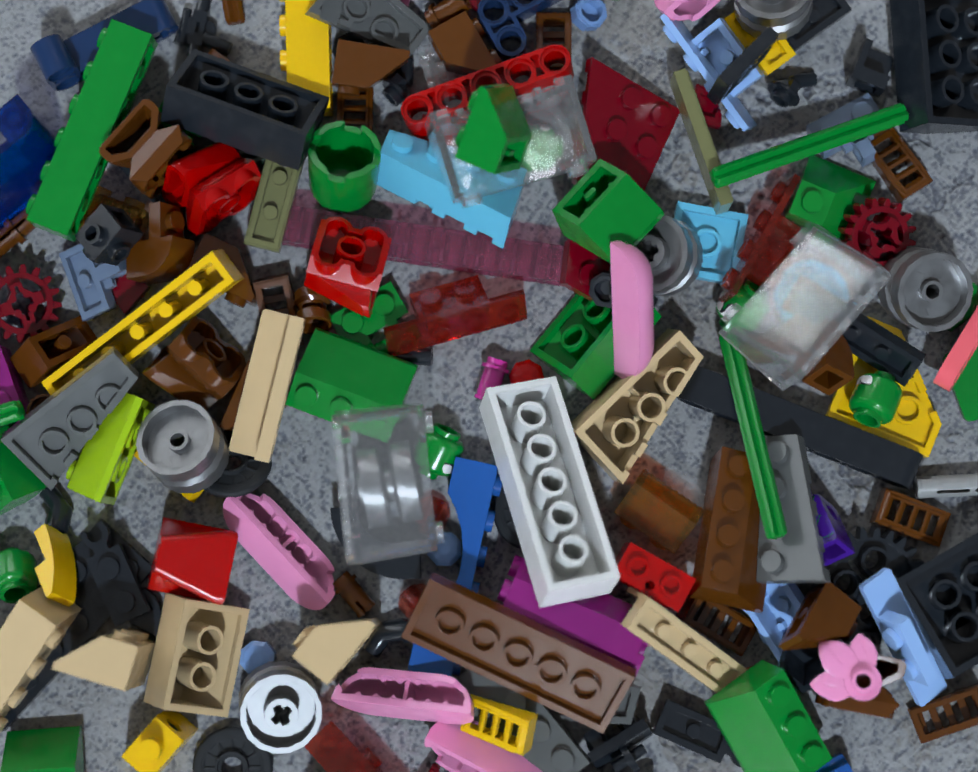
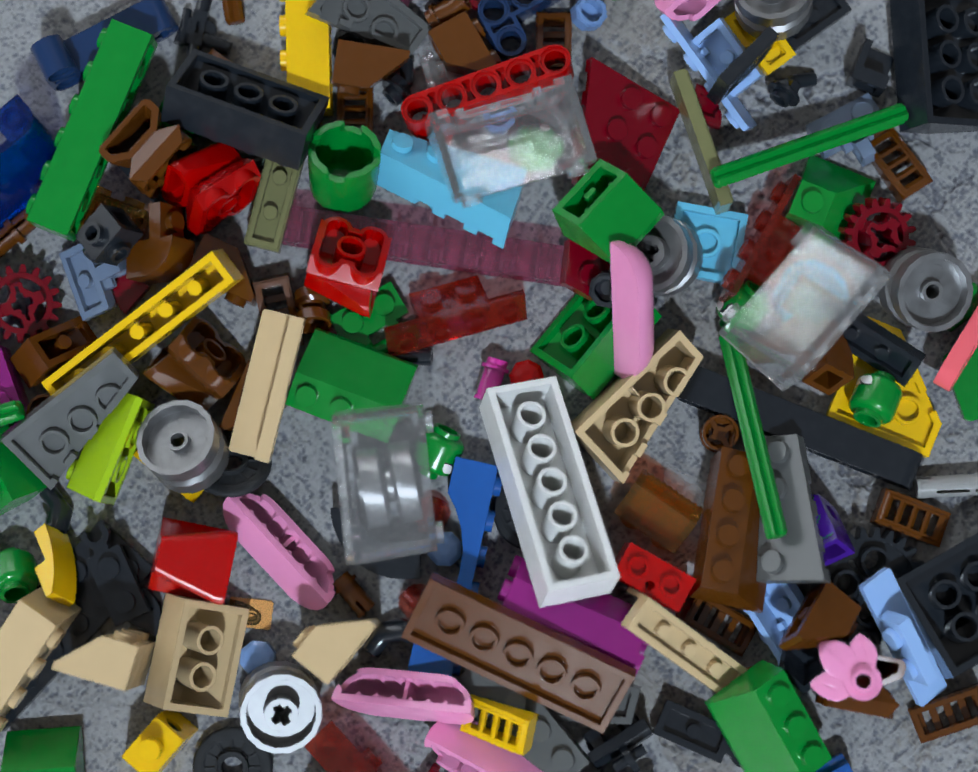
green slope [455,83,532,174] -> none
none -> clear orange sticker [229,596,274,630]
none -> reddish brown wheel [699,415,739,453]

